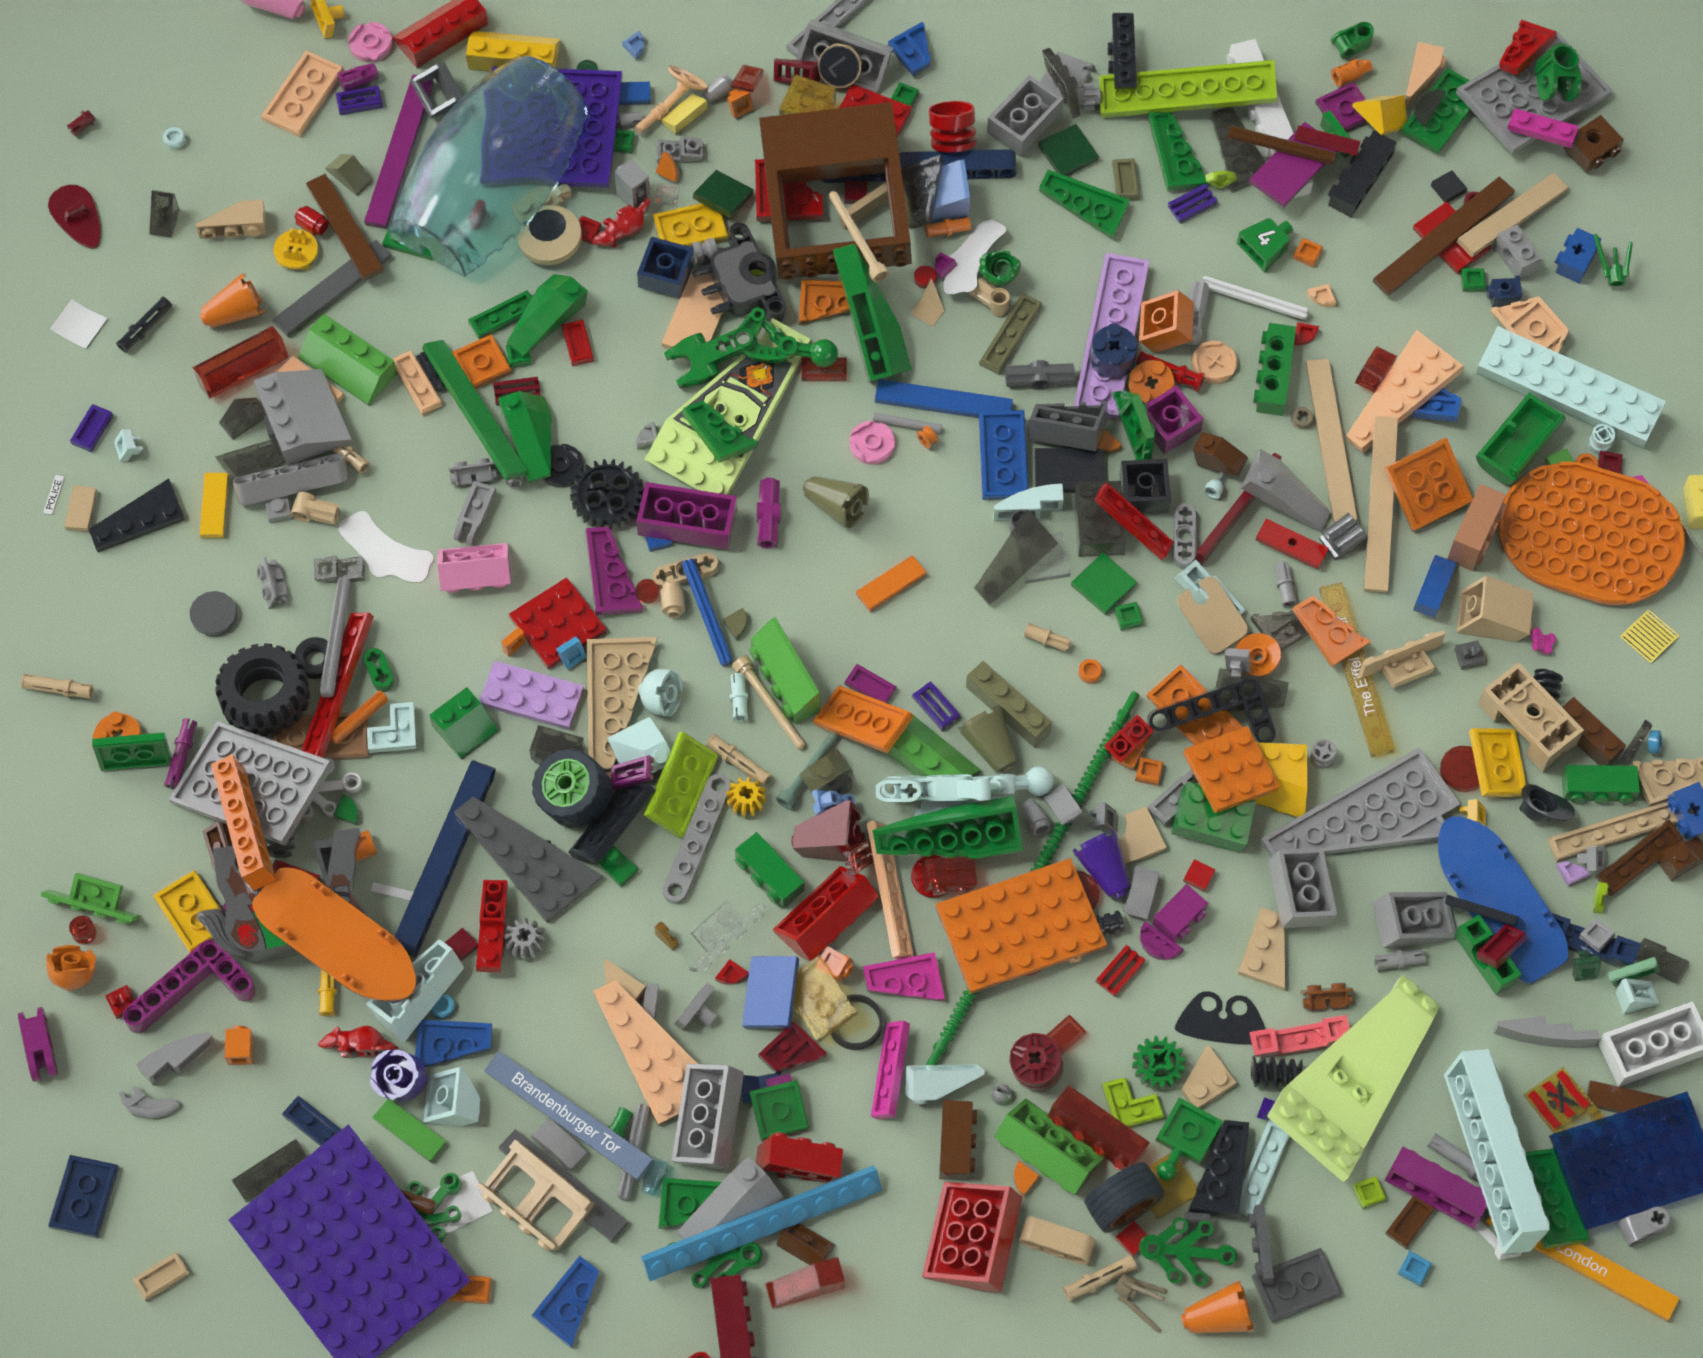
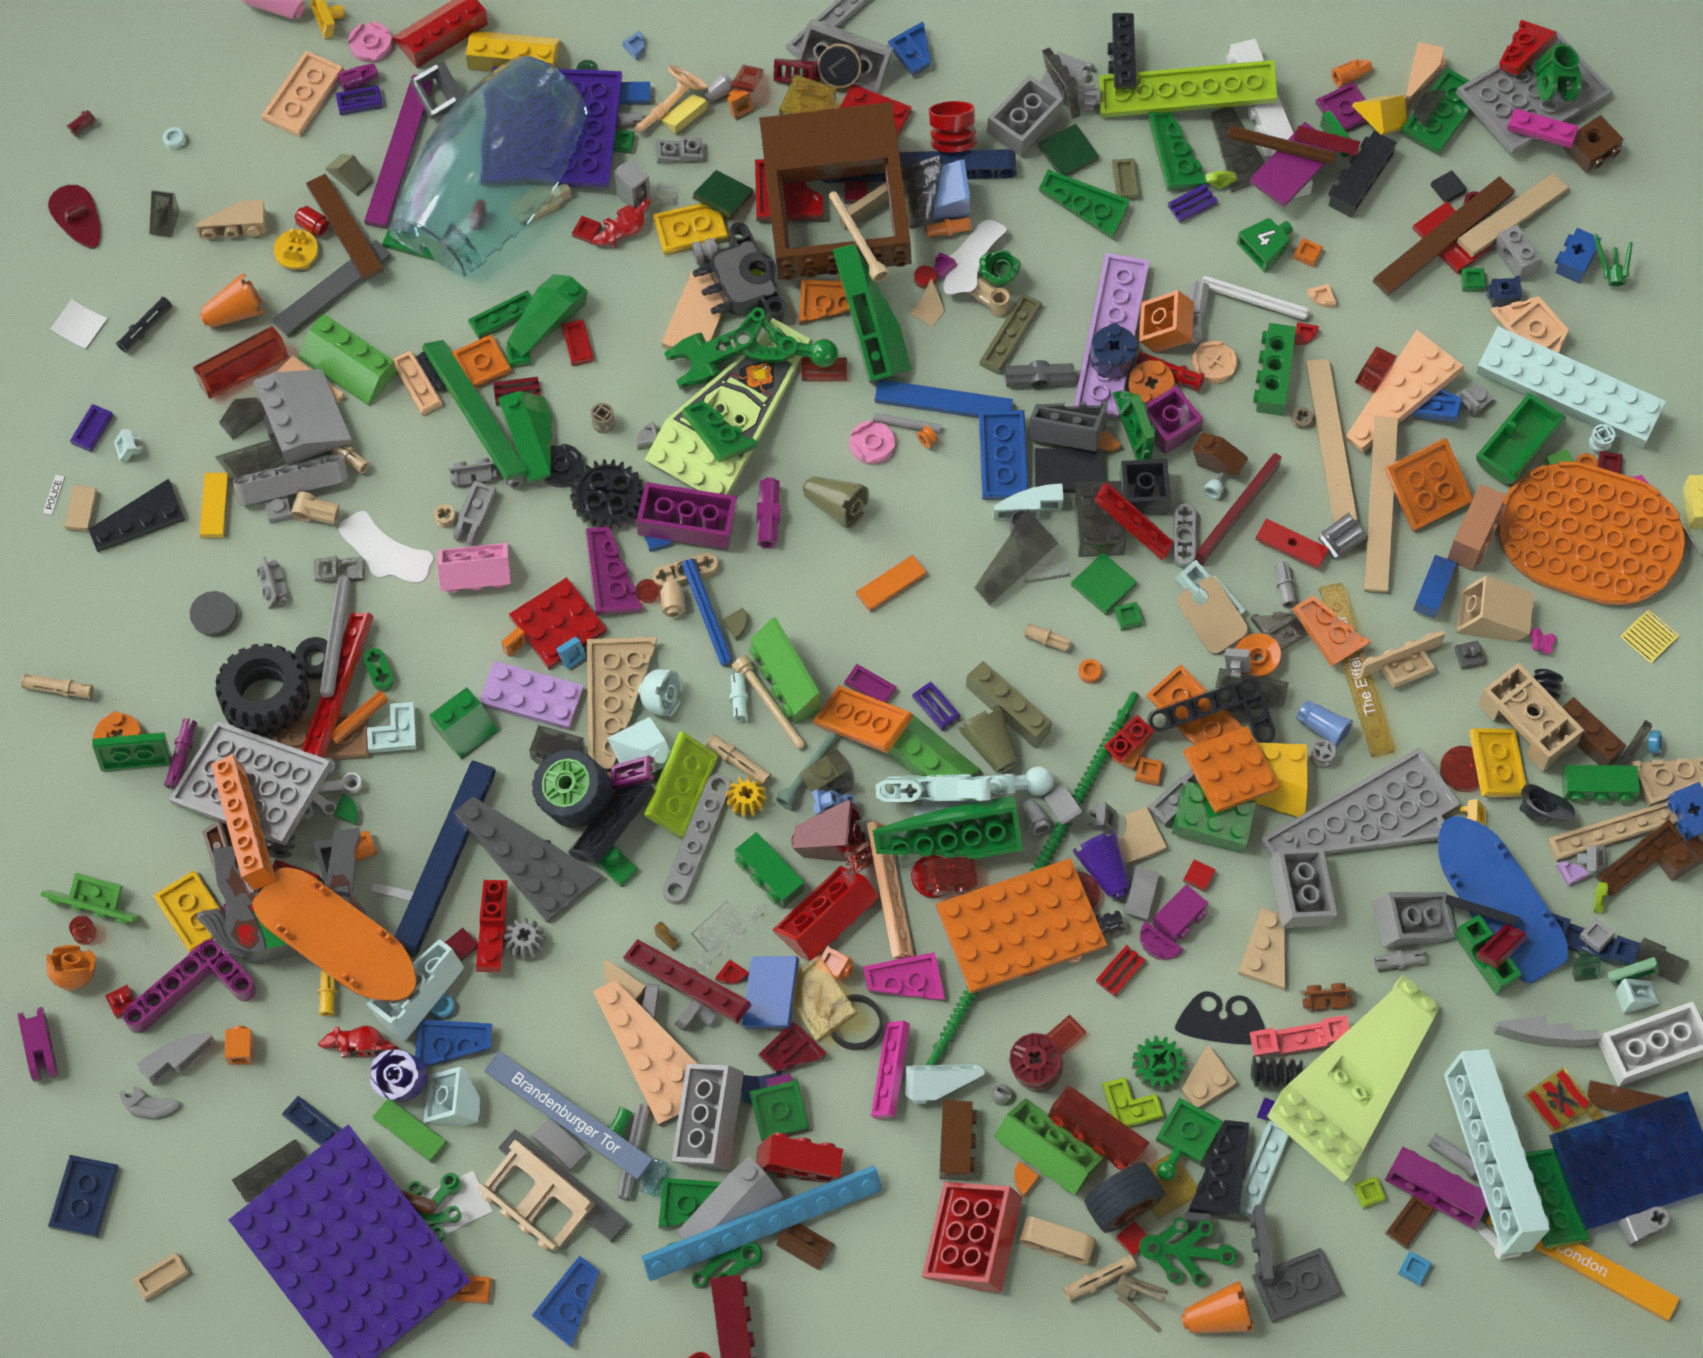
tan piece [517,205,582,265] -> none
dark blue brick [637,236,695,298] -> none
orange tile [655,152,679,182] -> none
clear red slope [765,1257,845,1309] -> none
green tile [891,82,919,107] -> none
light grey wedge [1241,449,1330,532] -> none
green piece [1330,22,1374,59] -> none
none -> tan bush [434,504,456,528]
none -> dark tan wheel [591,403,615,433]
none -> dark red tile [623,939,752,1024]
none -> medium blue plant [1296,700,1353,748]
none -> light grey bracket [1460,383,1494,418]

